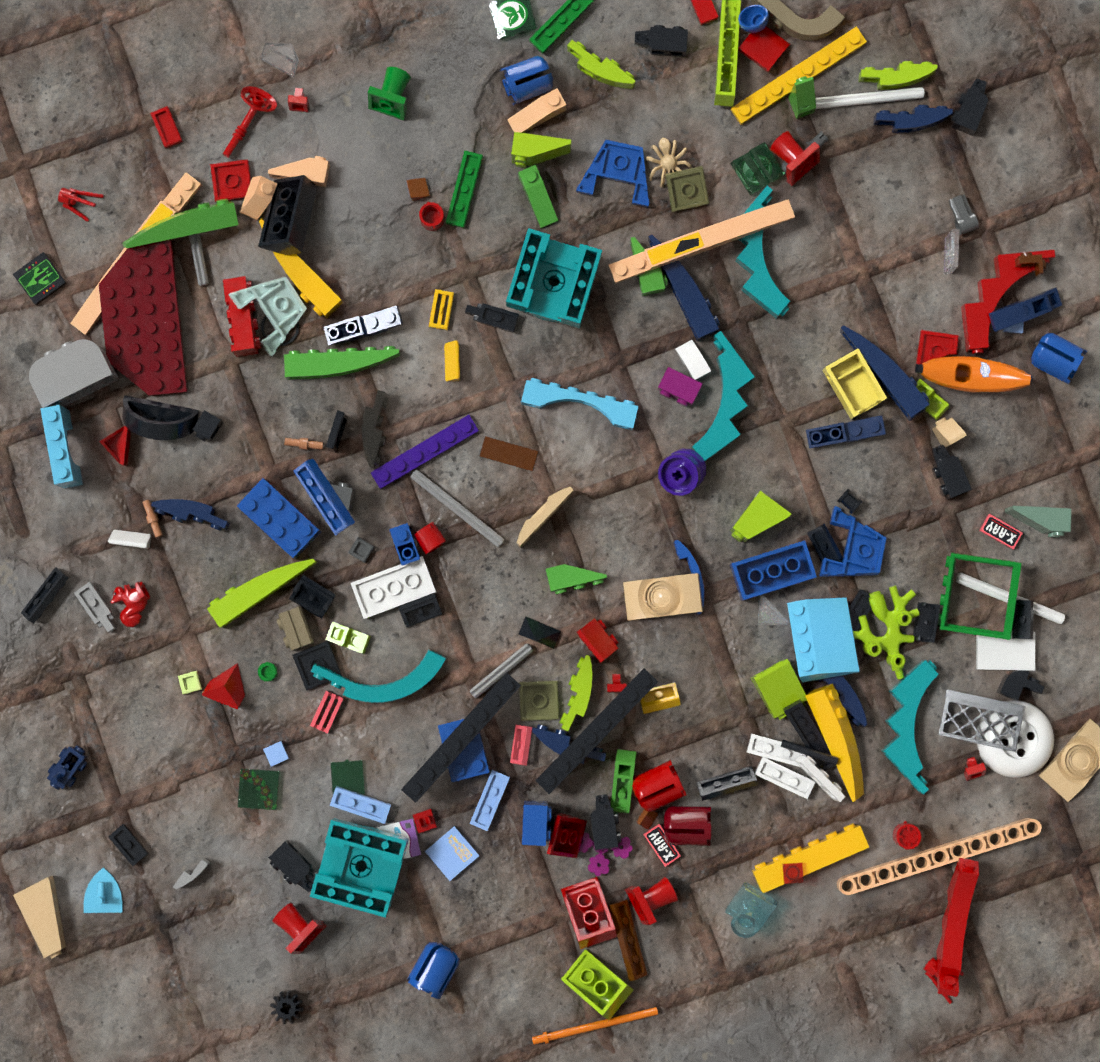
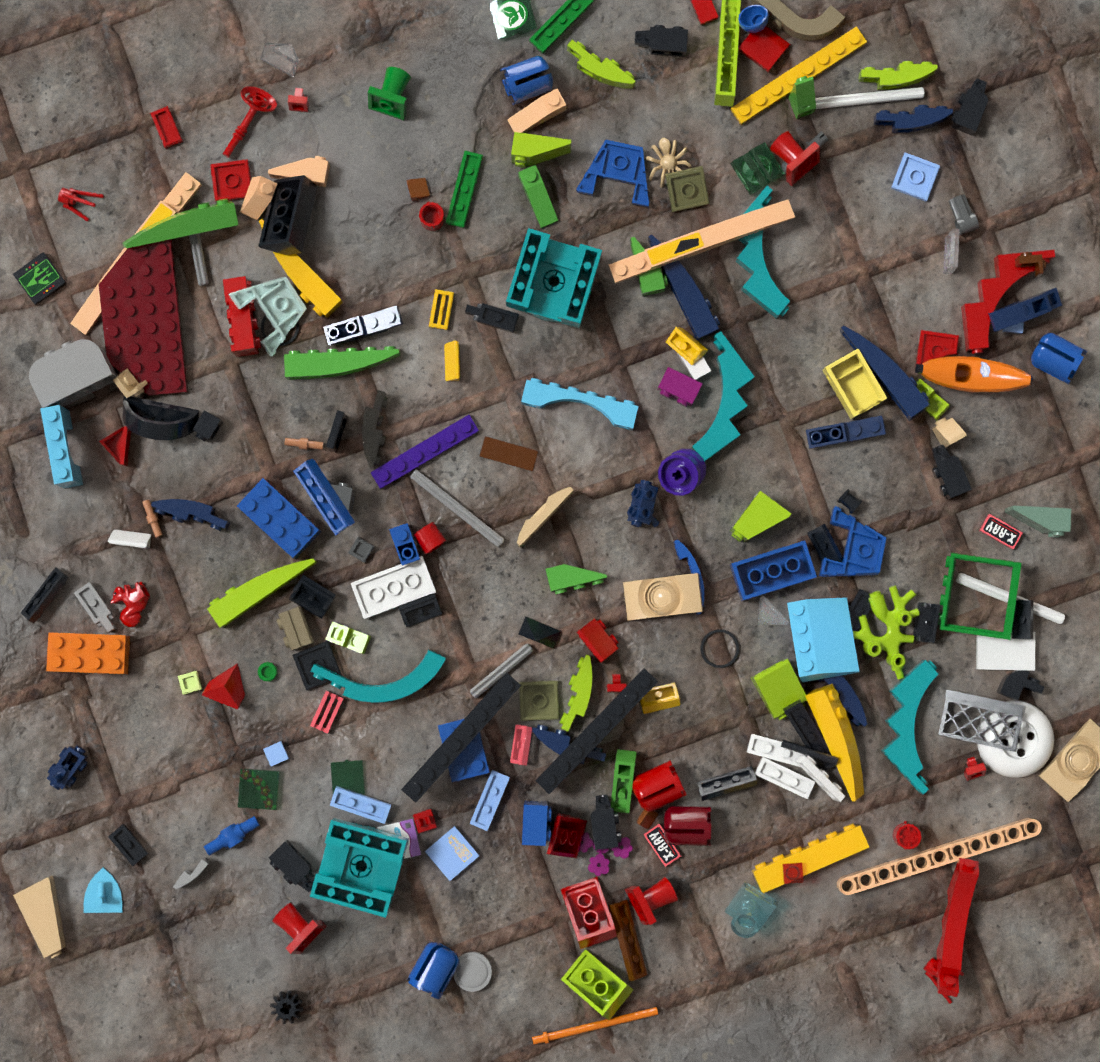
none -> orange brick [46,632,130,674]
none -> tan bracket [113,368,147,398]
none -> blue pin [204,816,260,856]
none -> light grey piece [453,951,492,992]
none -> dark blue brick [627,480,659,527]
none -> yellow slope [666,327,708,365]
none -> black piece [700,629,739,668]
none -> light blue tile [891,152,940,202]

